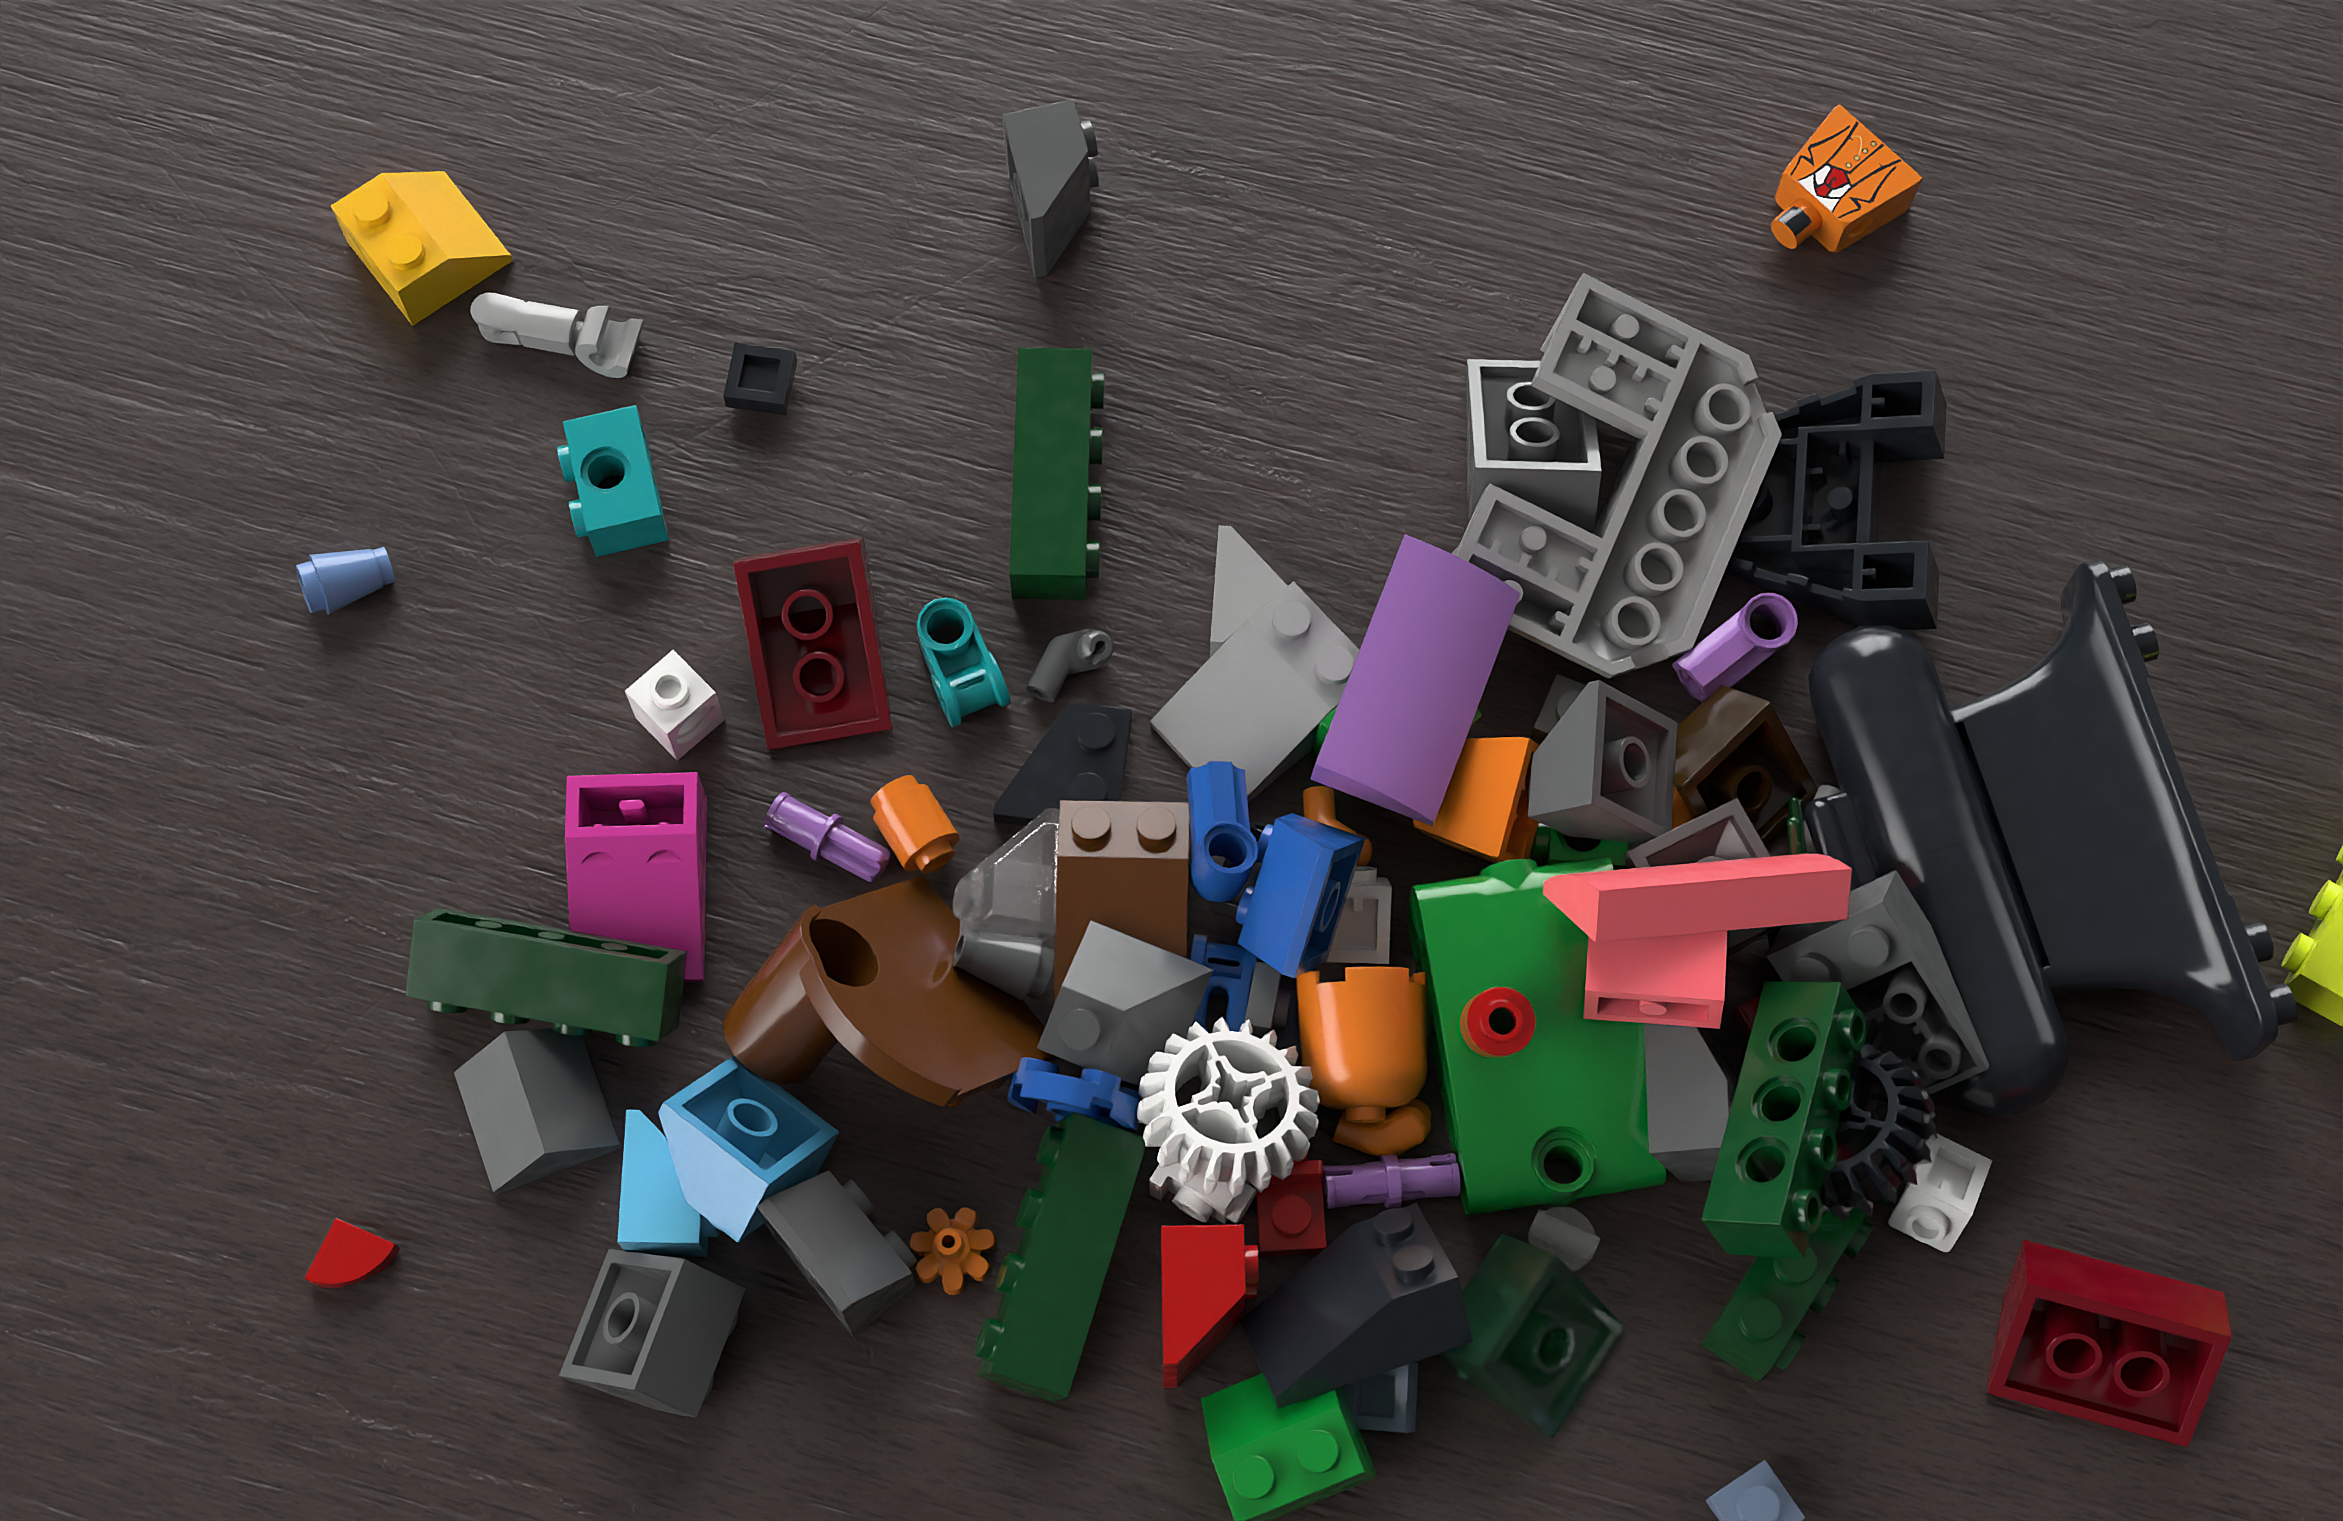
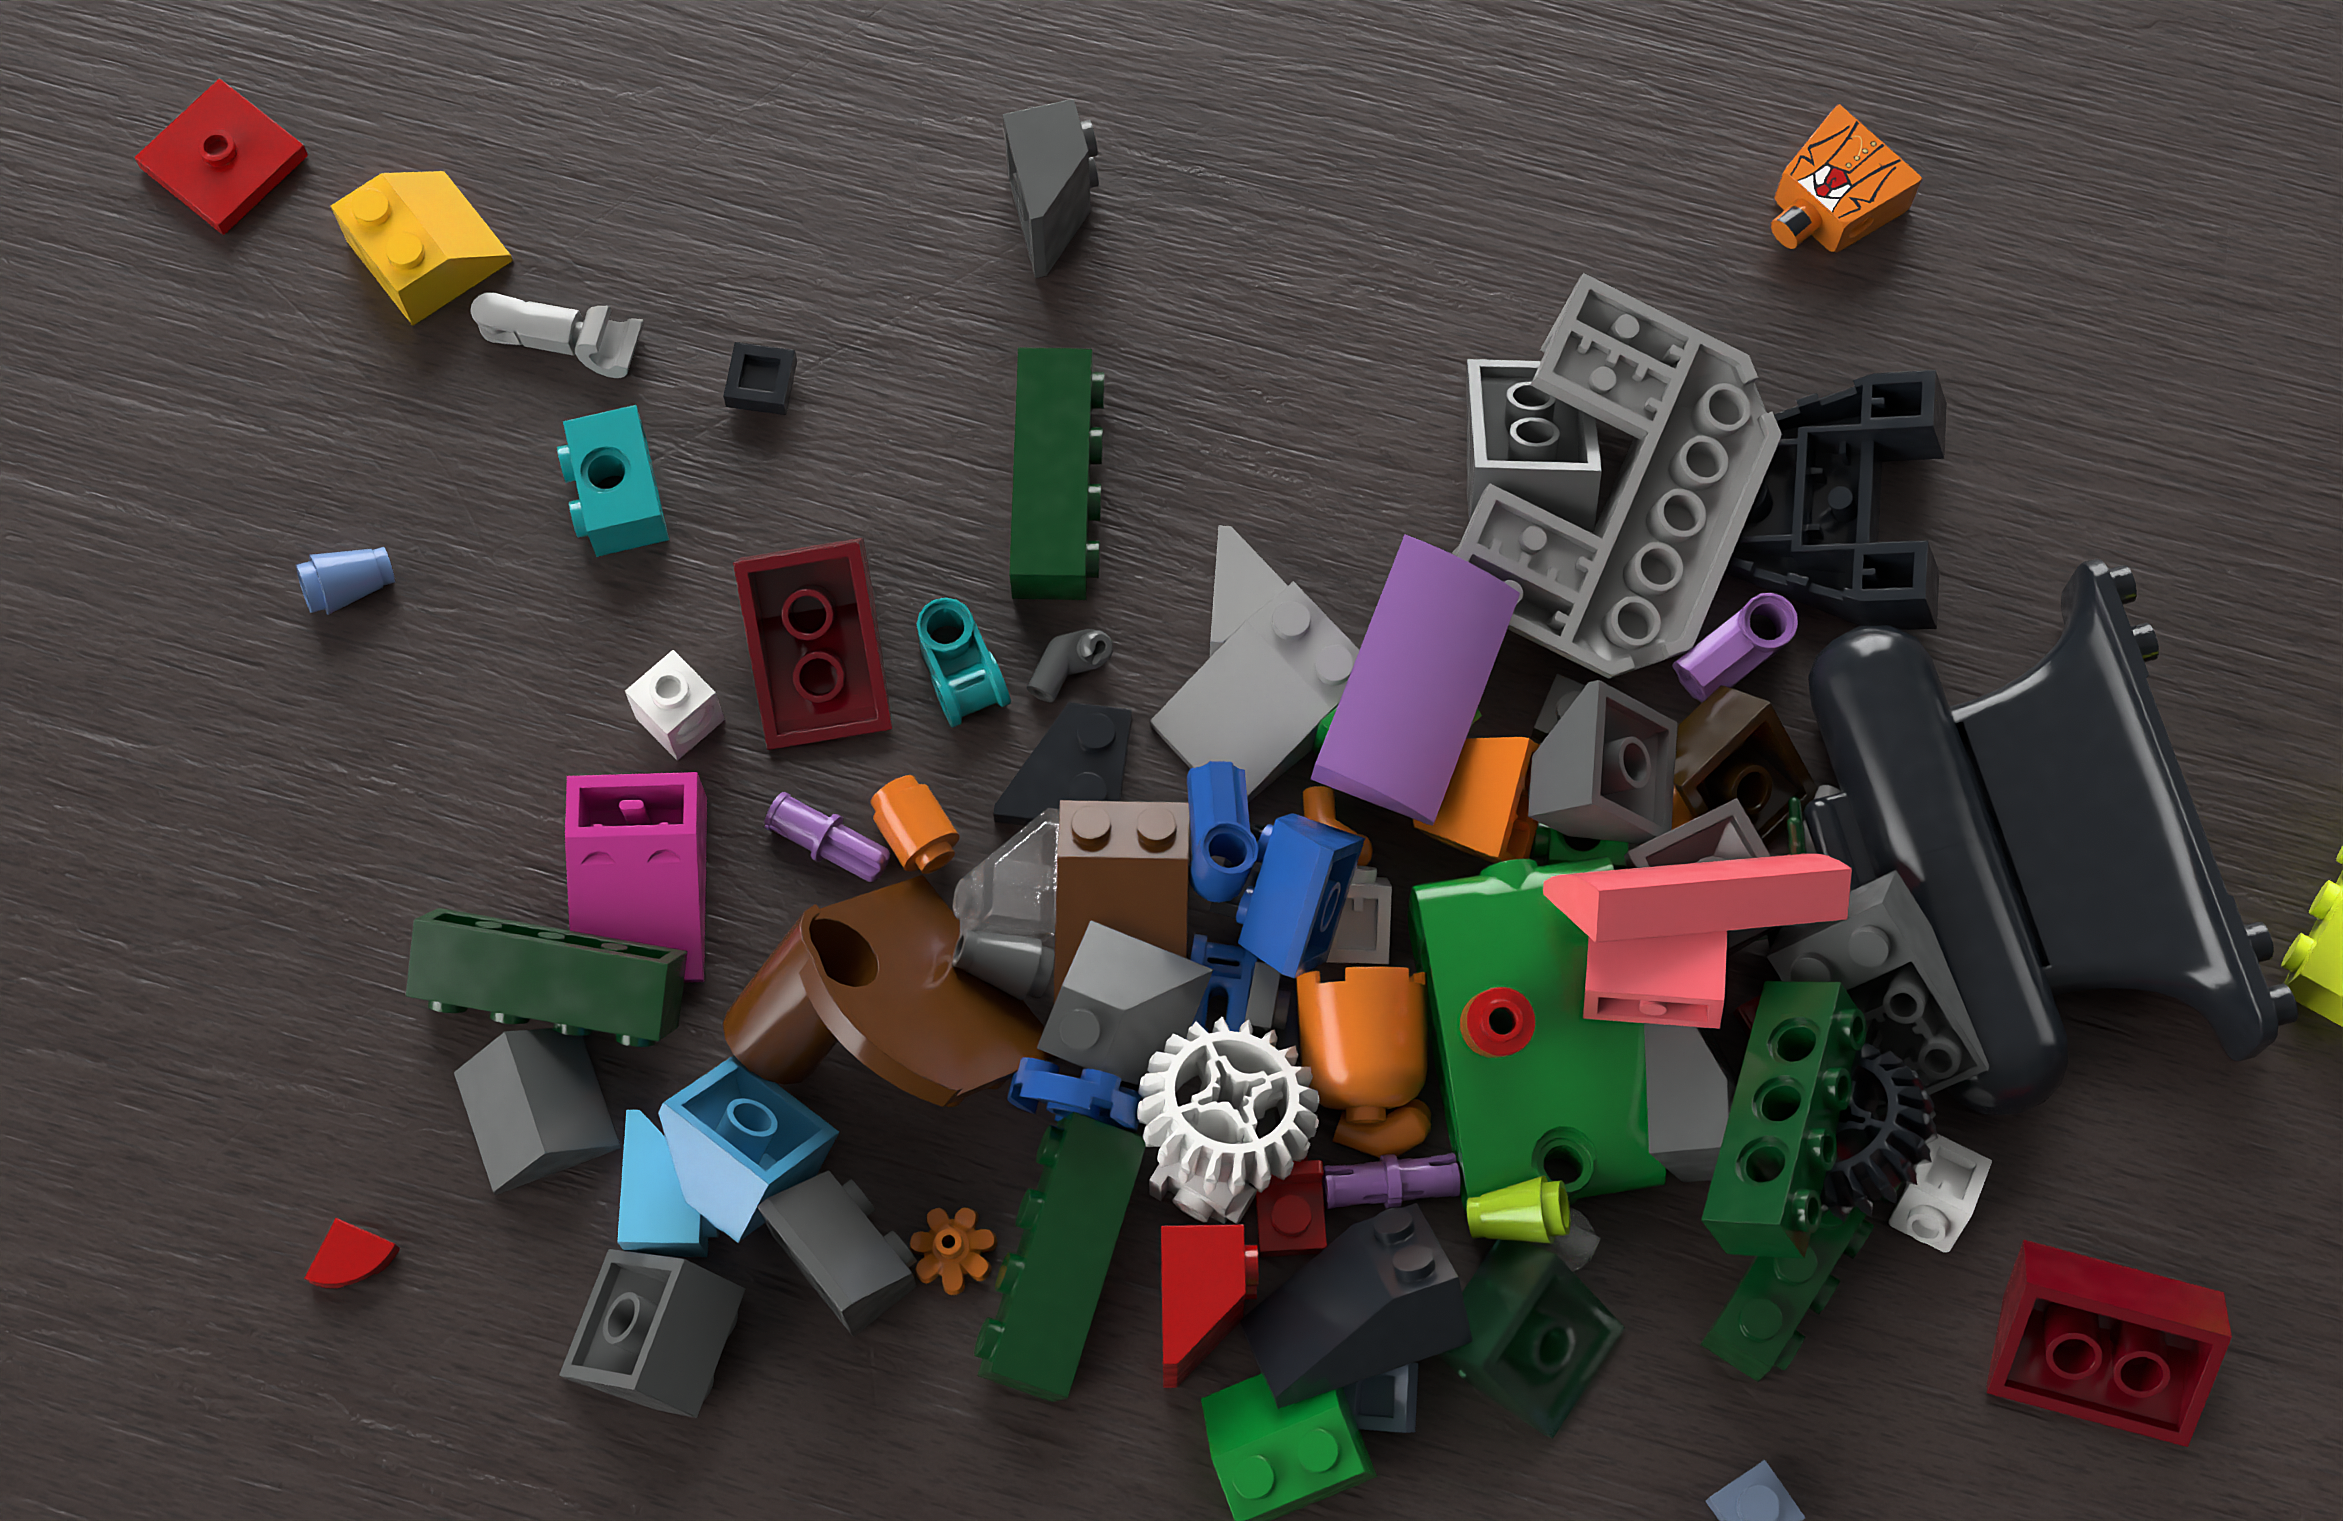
none -> red plate [134,78,308,236]
none -> lime cone [1467,1175,1571,1244]

